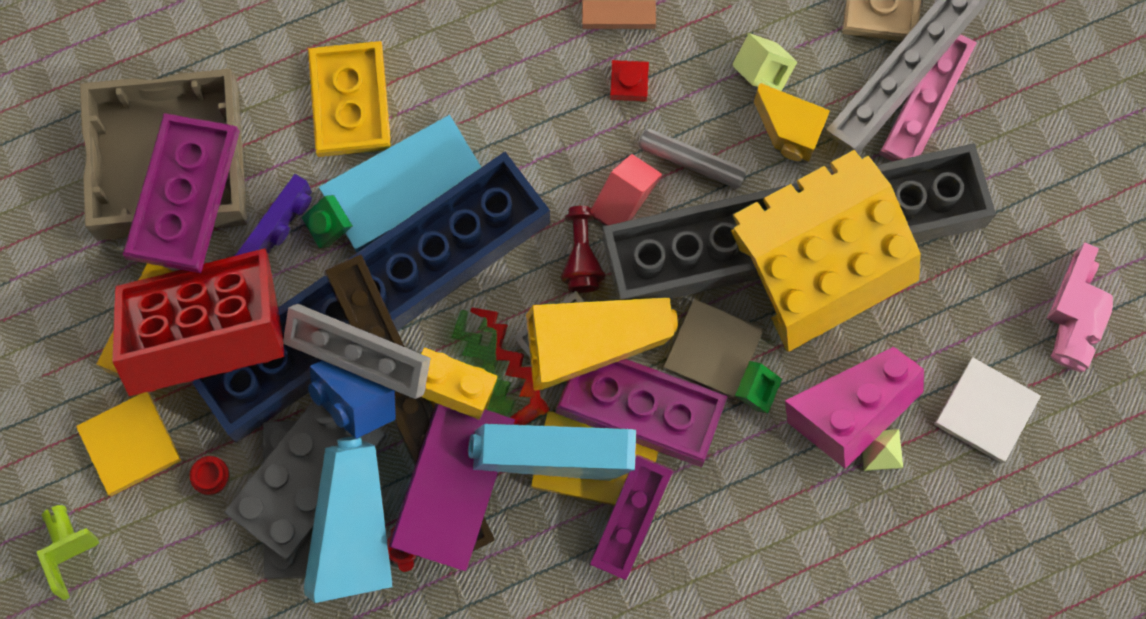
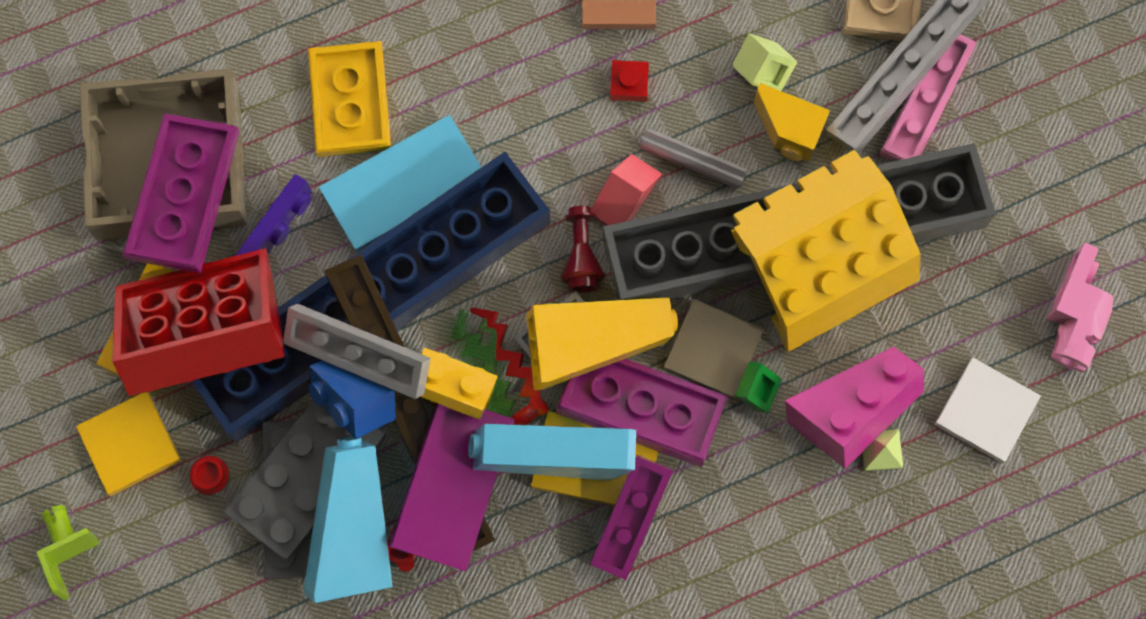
green plate [301,195,353,248] -> none

